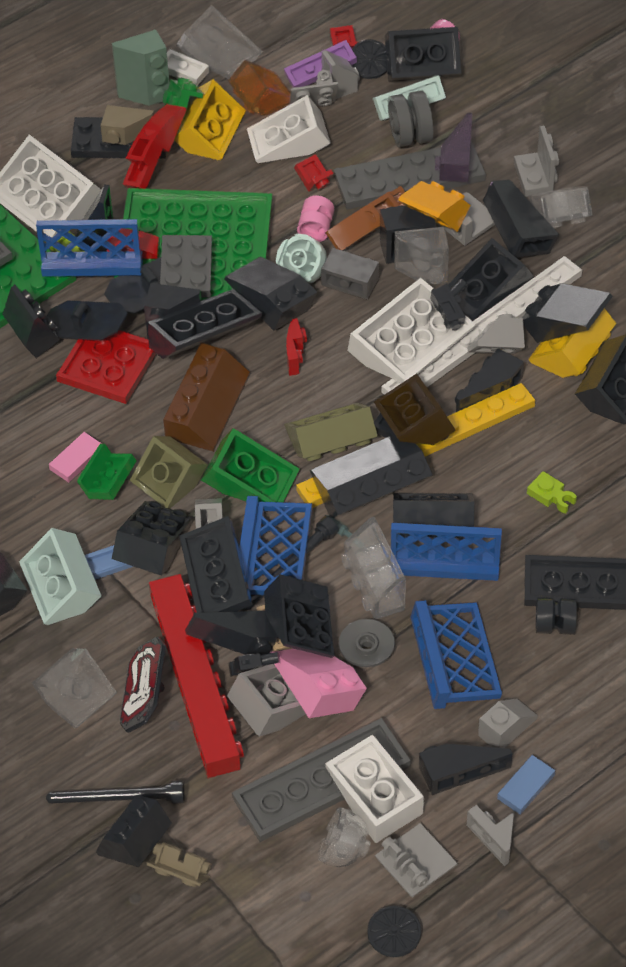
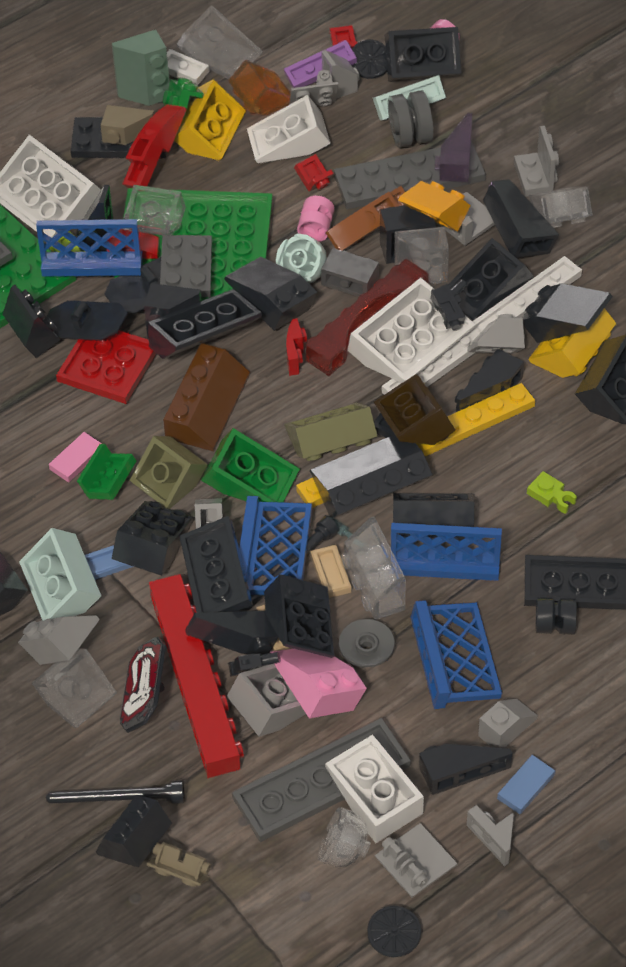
none -> light grey slope [18,616,100,665]
none -> clear slope [122,185,186,236]
none -> clear red arch [306,259,429,376]
none -> tan tile [310,545,351,598]

